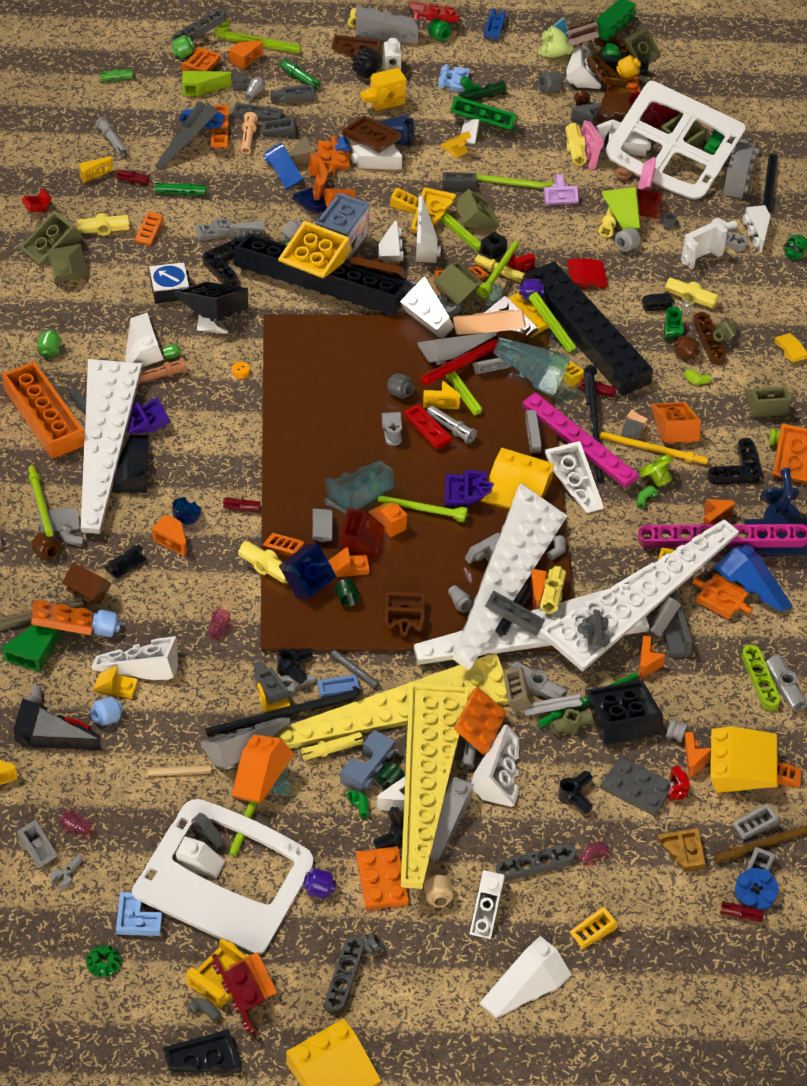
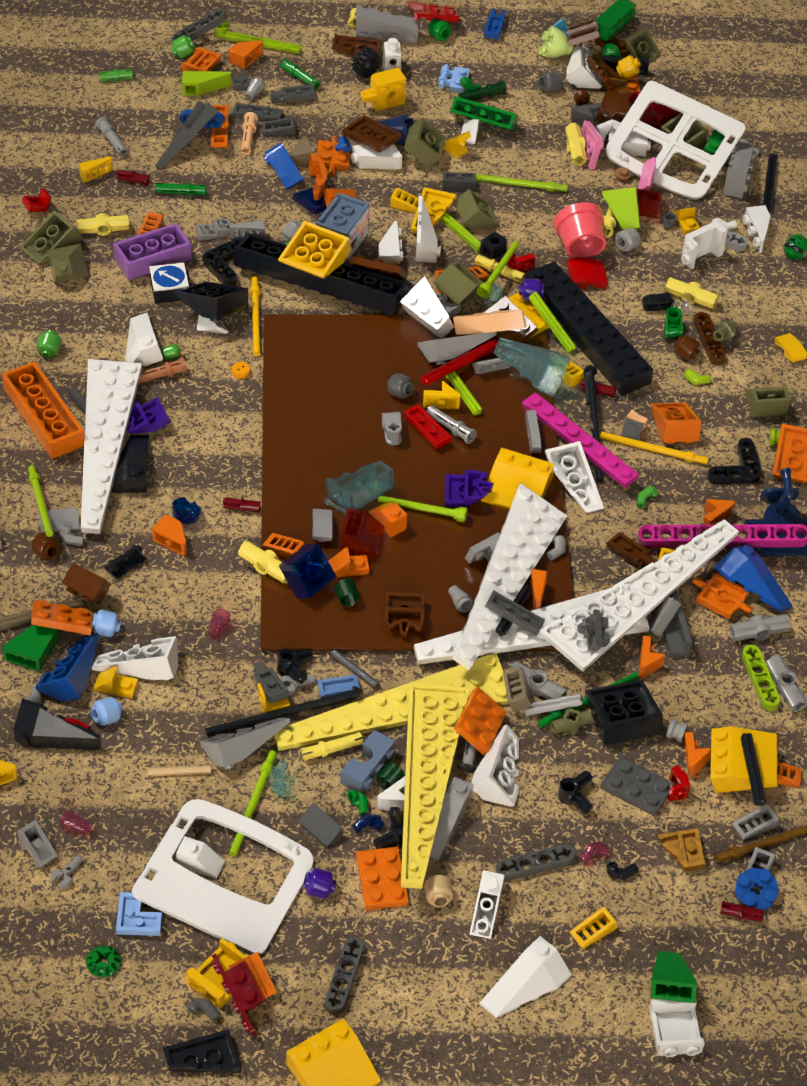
dark grey beam [191,813,224,851] -> none
orange slope [231,734,295,803] -> none
dark grey plate [363,933,384,956] -> none
light yellow piece [540,566,566,614] -> none
lavender hinge [543,174,579,205] -> none
lime plate [638,454,673,487] -> none
none -> blue wedge [35,633,99,702]
none -> medium lavender brick [113,223,192,280]
none -> yellow bar [250,277,261,356]
none -> dark grey slope [298,803,342,848]
none -> clear blue arm [351,814,384,833]
none -> olive brick [404,117,446,168]
none -> coral piece [553,202,606,259]
none -> black arm [606,862,639,880]
none -> reddish brown hinge [607,532,657,568]
none -> white panel [649,999,705,1057]
none -> green slope [651,951,697,1003]
none -> yellow slope [673,207,700,235]
none -> light grey piece [729,614,791,641]
none -> black axle [741,733,767,806]

